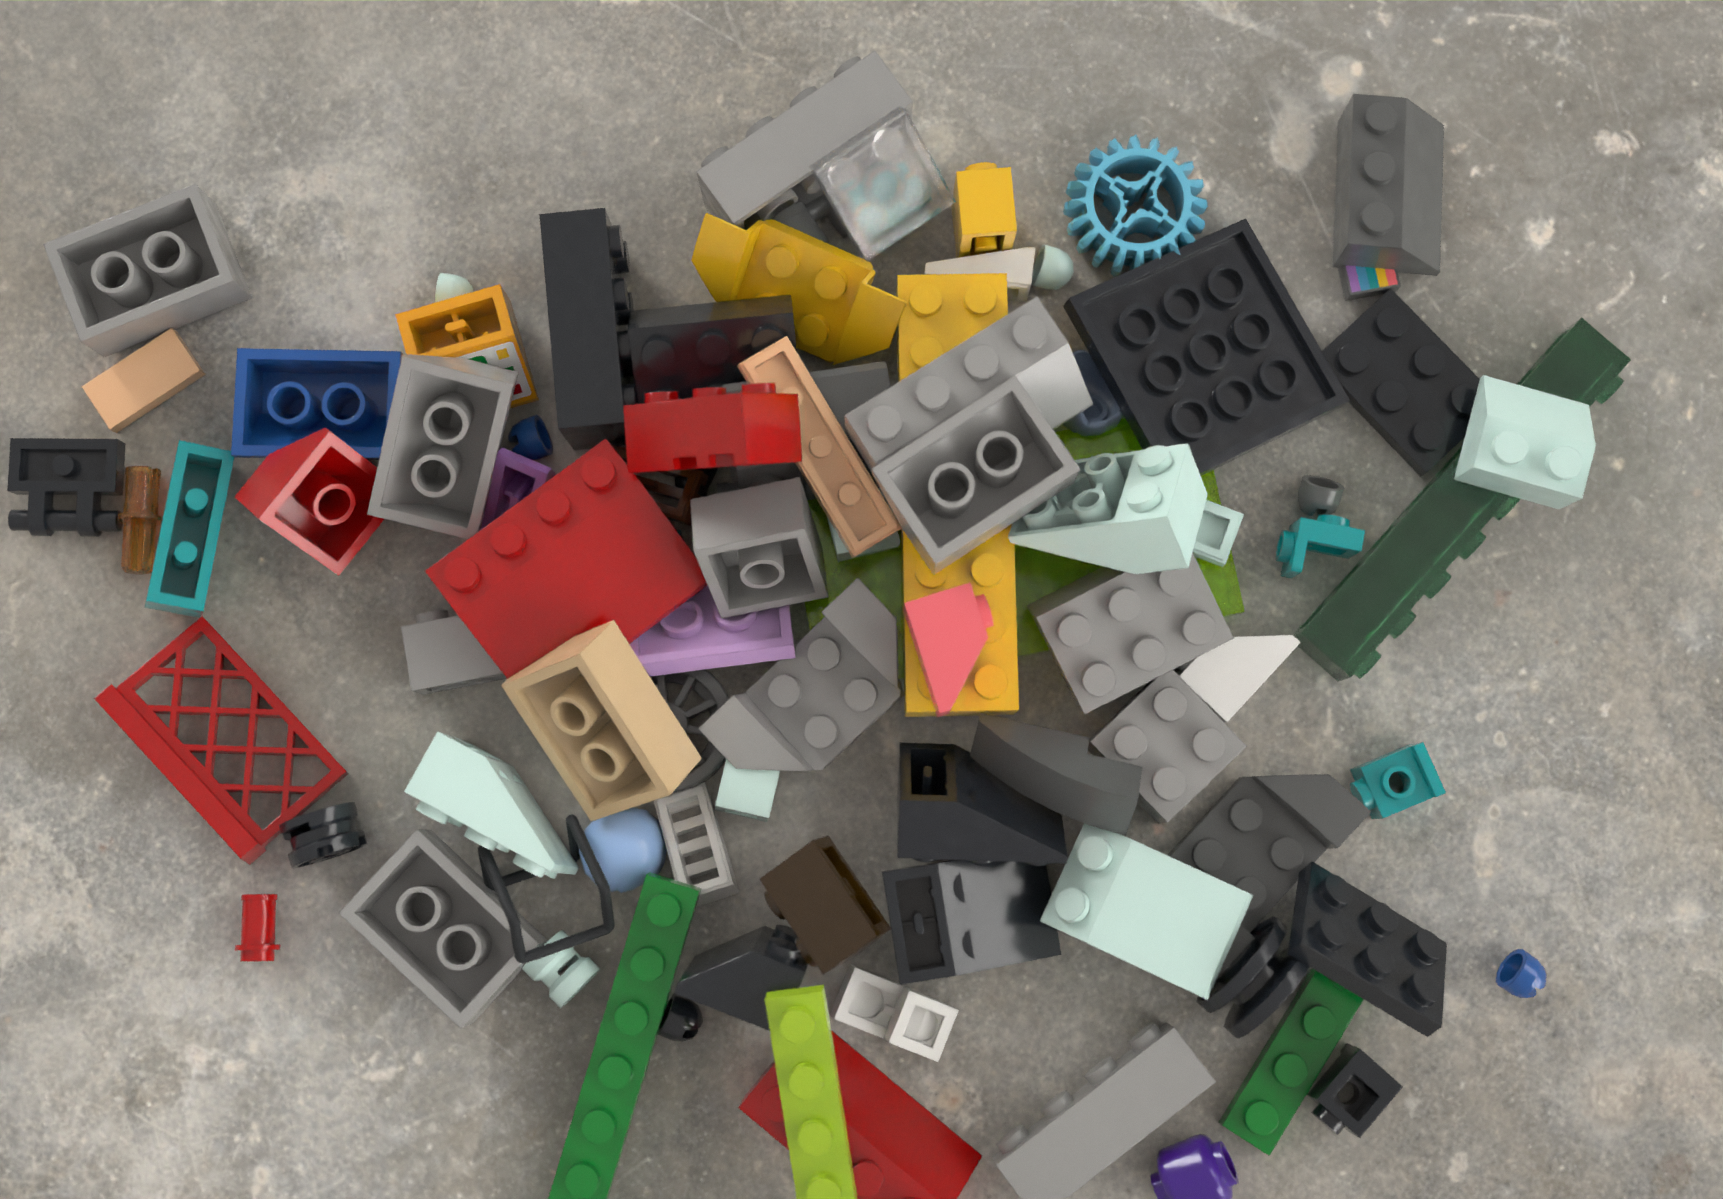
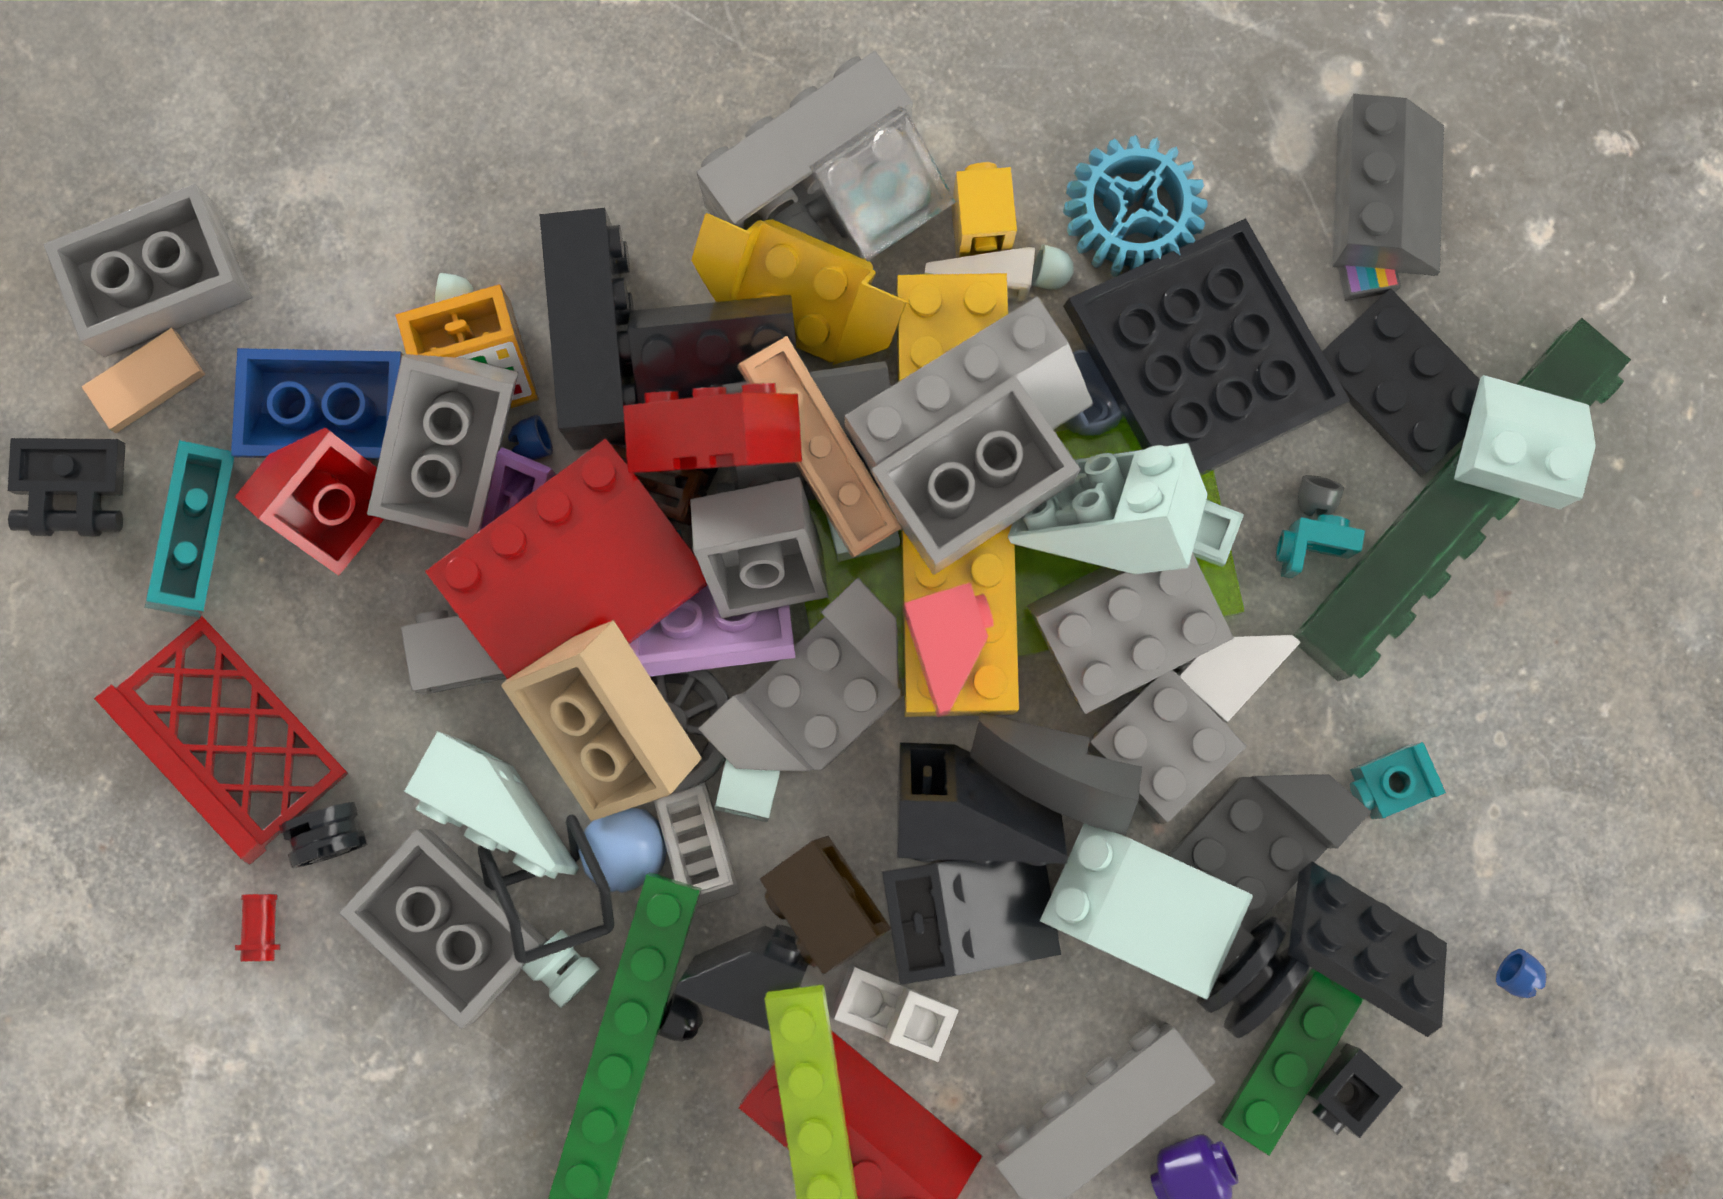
clear orange axle [118,466,163,575] -> none

